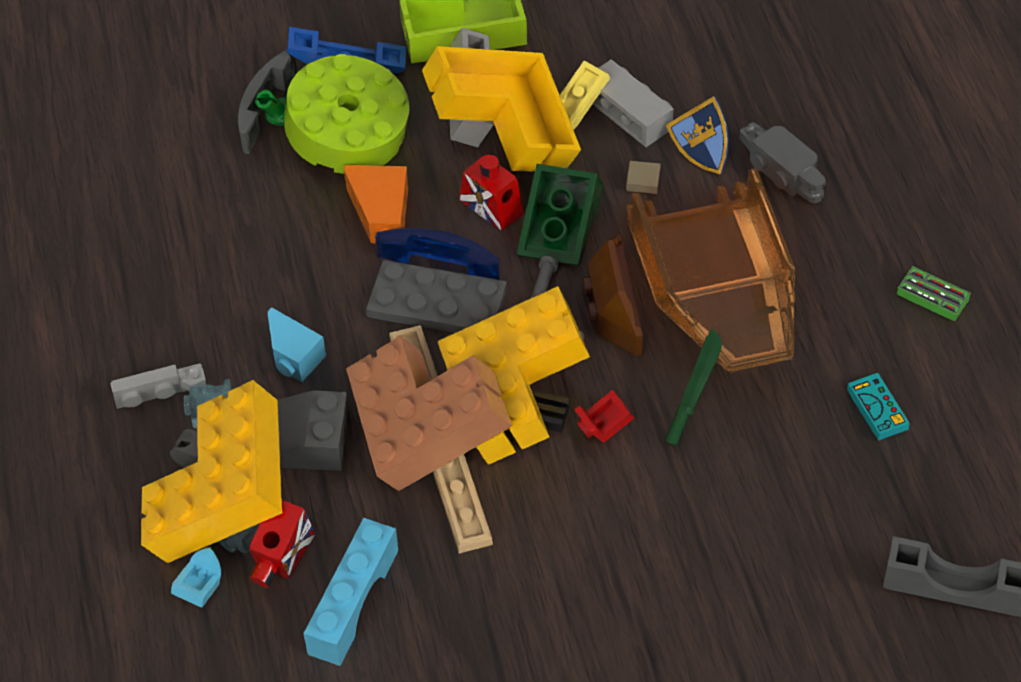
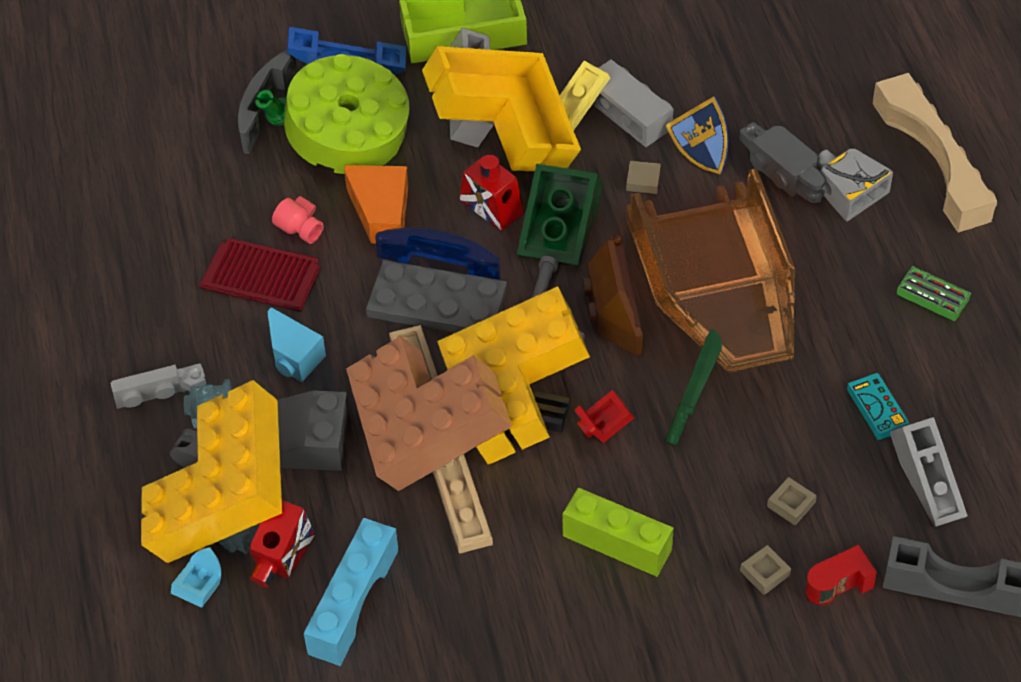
none -> dark red window [199,238,321,312]
none -> coral piece [272,196,324,244]
none -> lime brick [563,487,674,577]
none -> dark tan plate [740,545,791,595]
none -> dark tan plate [767,477,817,525]
none -> red leg [805,545,877,605]
none -> light grey torso [817,149,893,221]
none -> tan arch [872,73,997,233]
none -> light grey slope [890,417,968,527]

